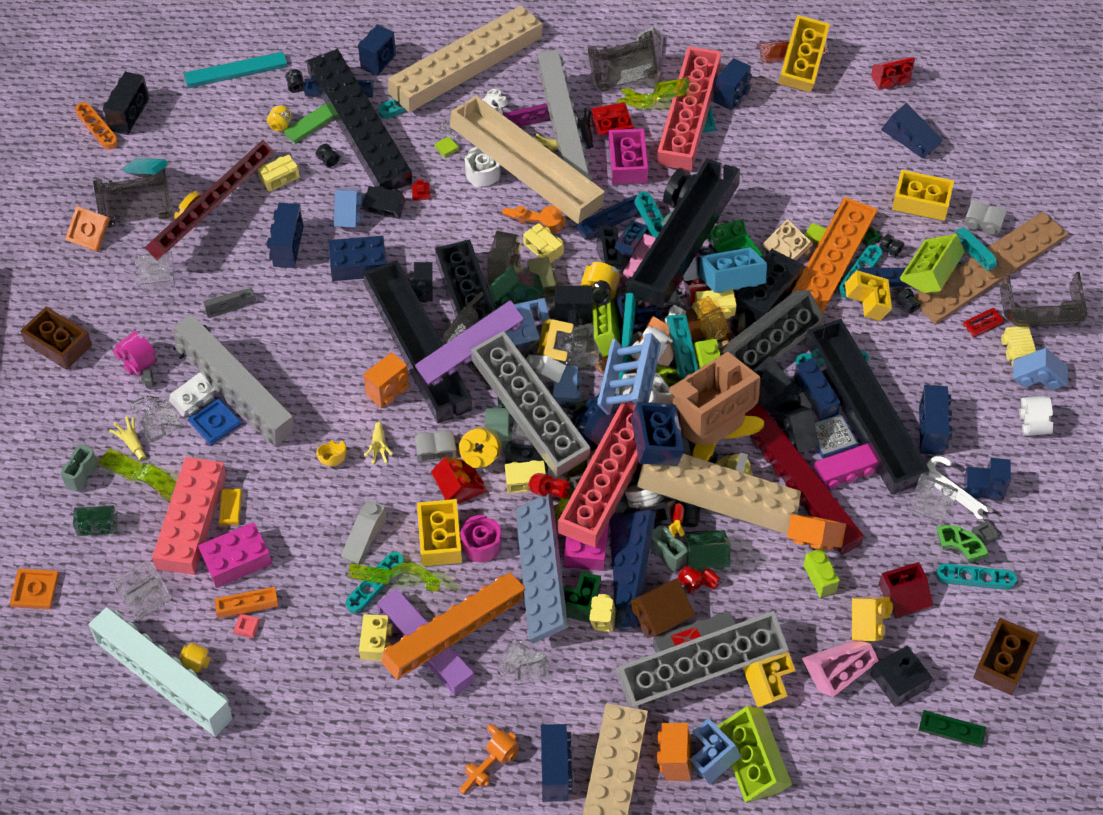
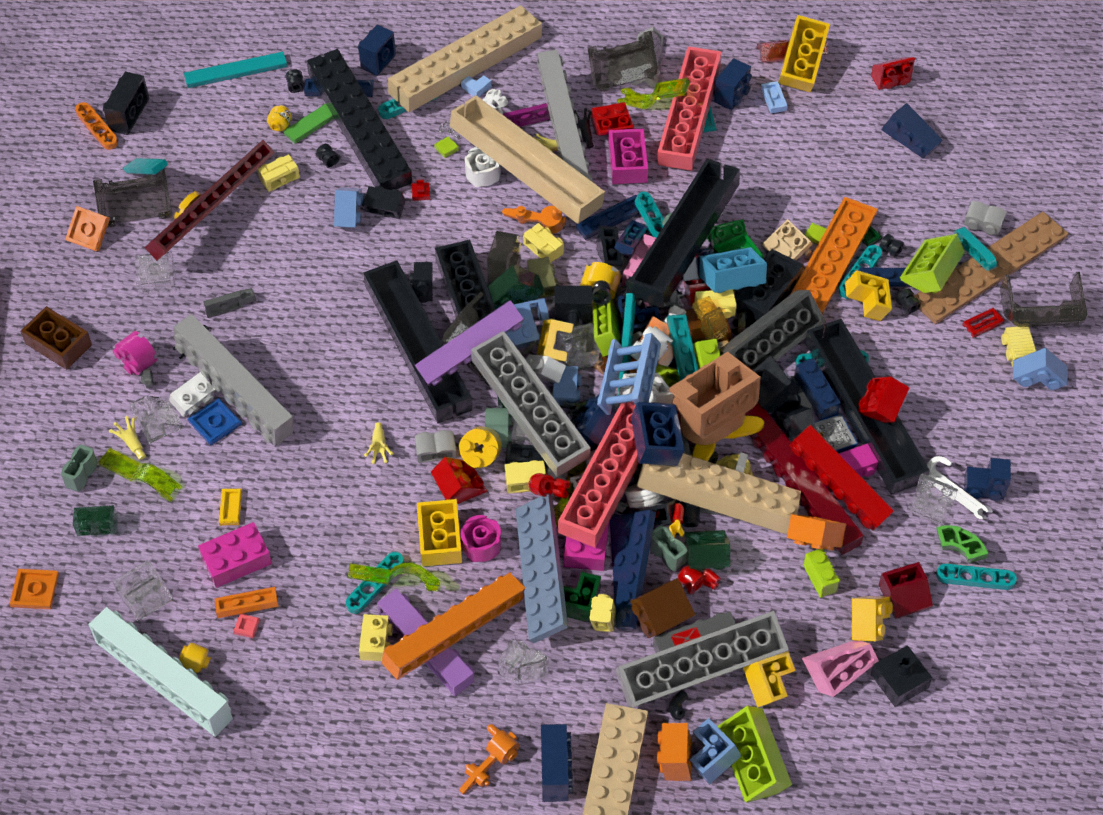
coral brick [152,457,226,575] -> none
dark blue brick [267,202,304,268] -> none
yellow hair [316,440,347,467] -> none
dark blue brick [329,235,386,281] -> none
light grey slope [341,499,387,565] -> none
orange brick [363,352,409,408] -> none
black wheel [663,168,696,207] -> none
yellow brick [892,170,954,221] -> none
dark green tile [918,710,986,748] -> none
dark blue brick [919,385,953,455] -> none
dark grey tile [972,521,1000,546] -> none
reddish brown brick [973,618,1039,696] -> none
white brick [1019,396,1053,436] -> none
none -> light blue piece [461,75,492,97]
none -> black arm [669,690,688,720]
none -> light blue plate [761,81,787,113]
none -> red brick [789,425,894,531]
none -> red slope [858,377,910,423]

